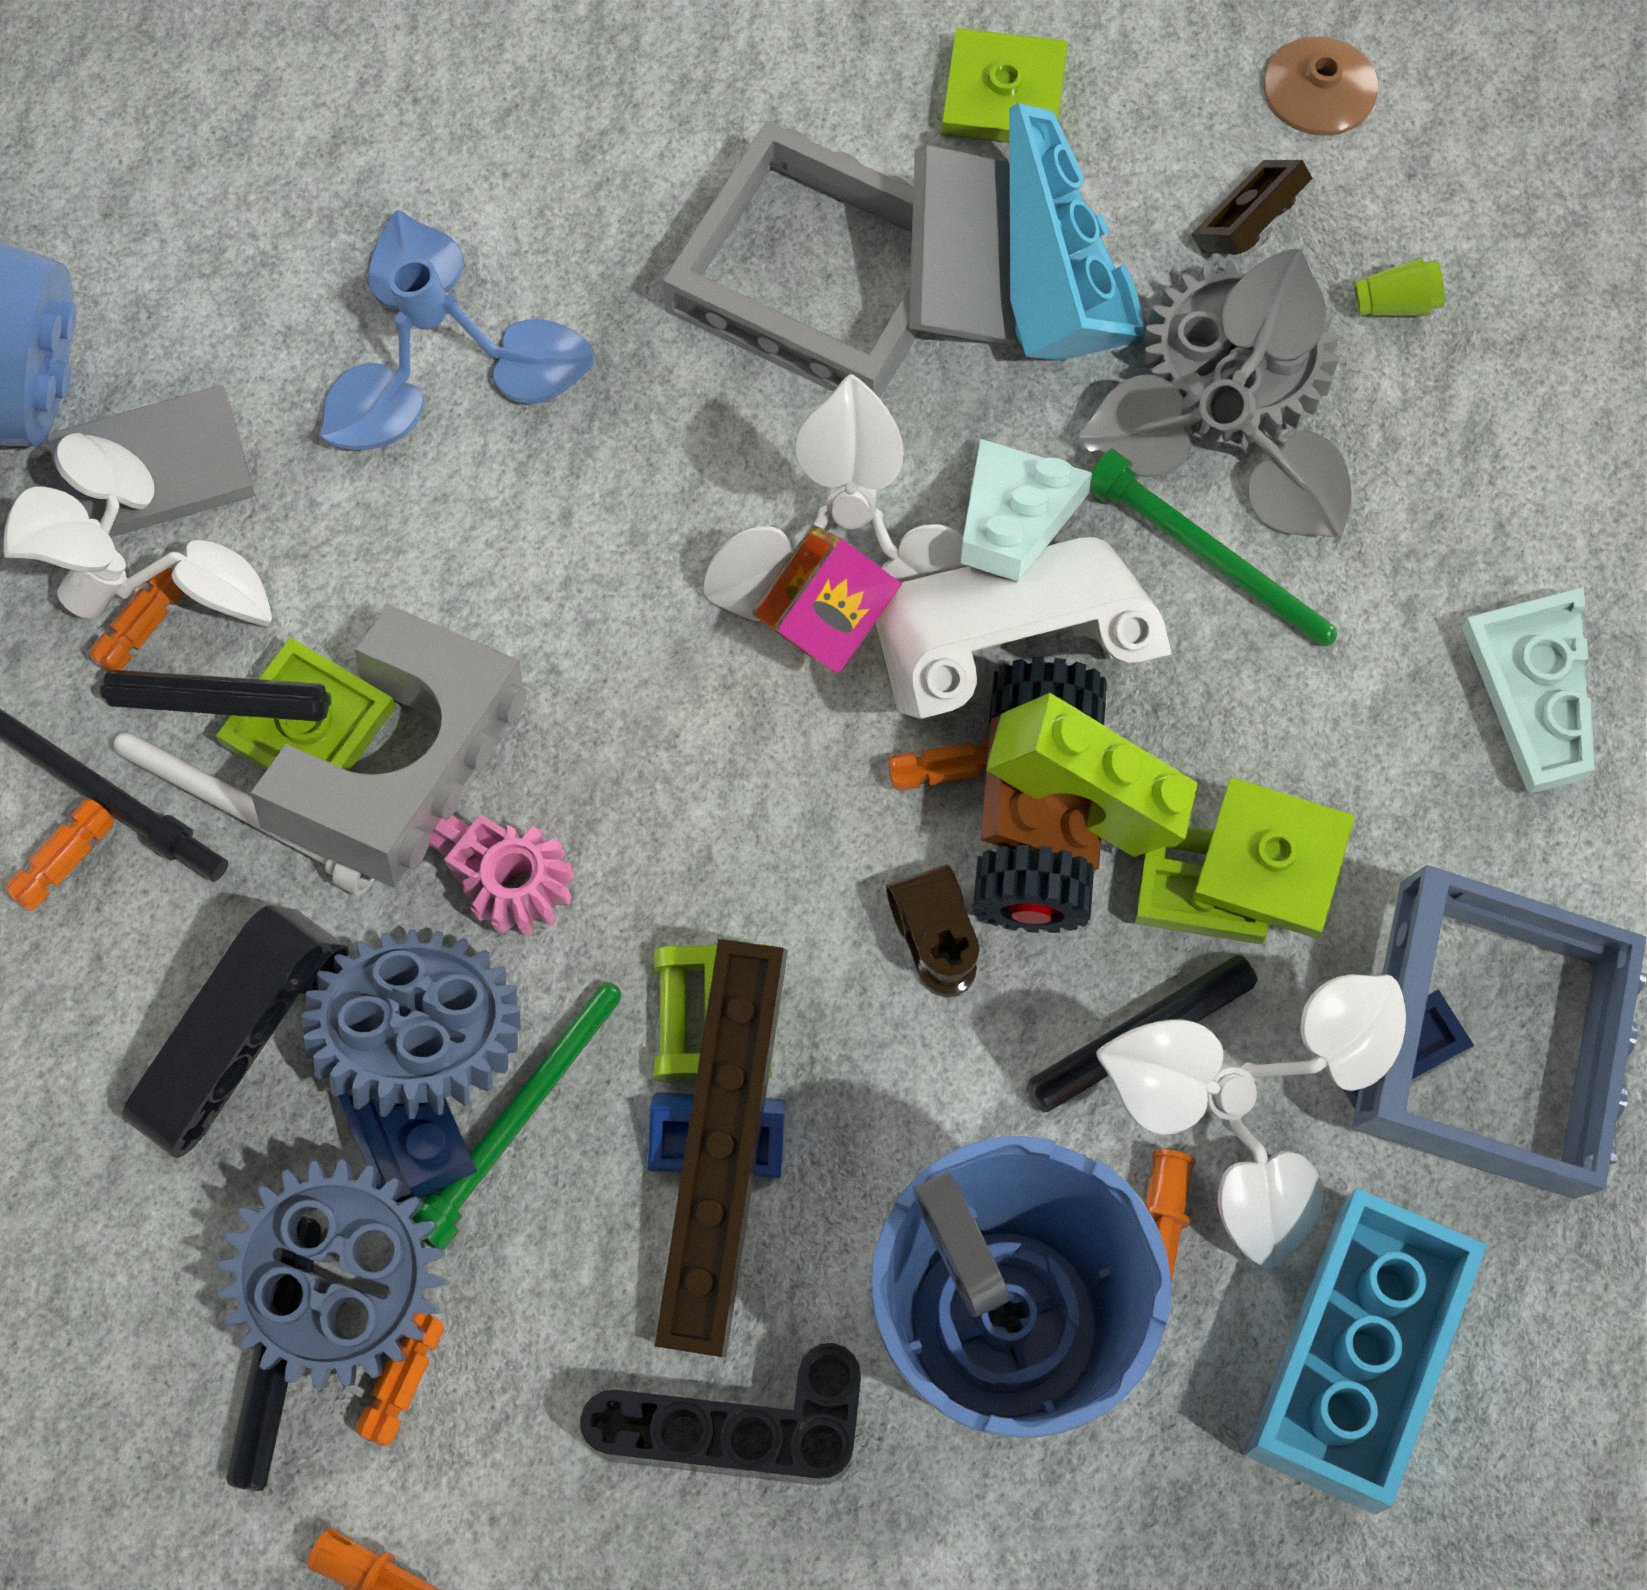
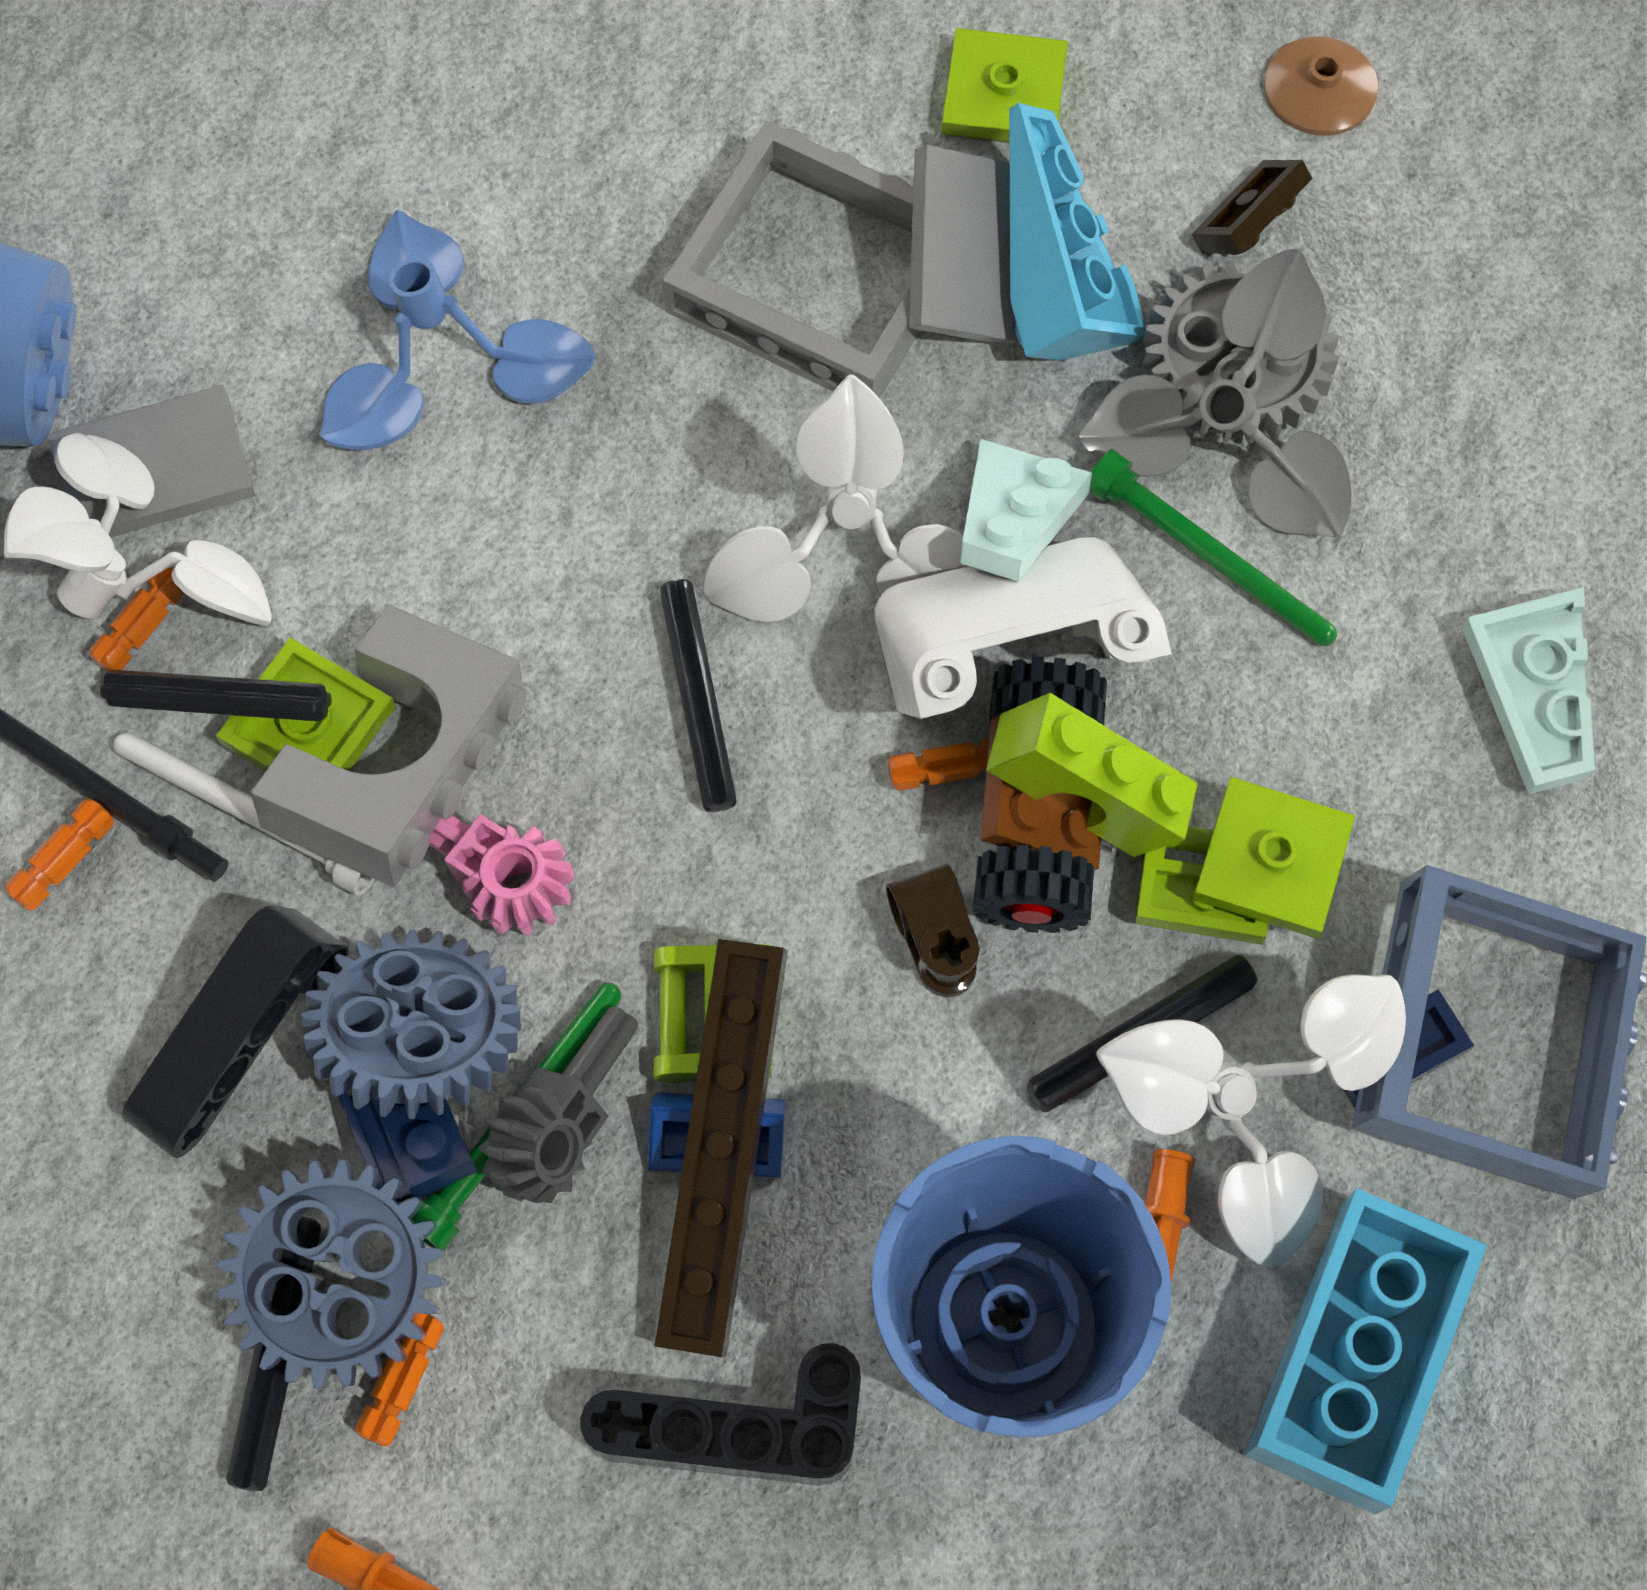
piece [752,524,902,672] -> none
dark grey beam [913,1171,1010,1317] -> none
lime cone [1354,257,1445,316] -> none
none -> dark grey gear [478,1006,638,1204]
none -> black axle [660,579,737,812]

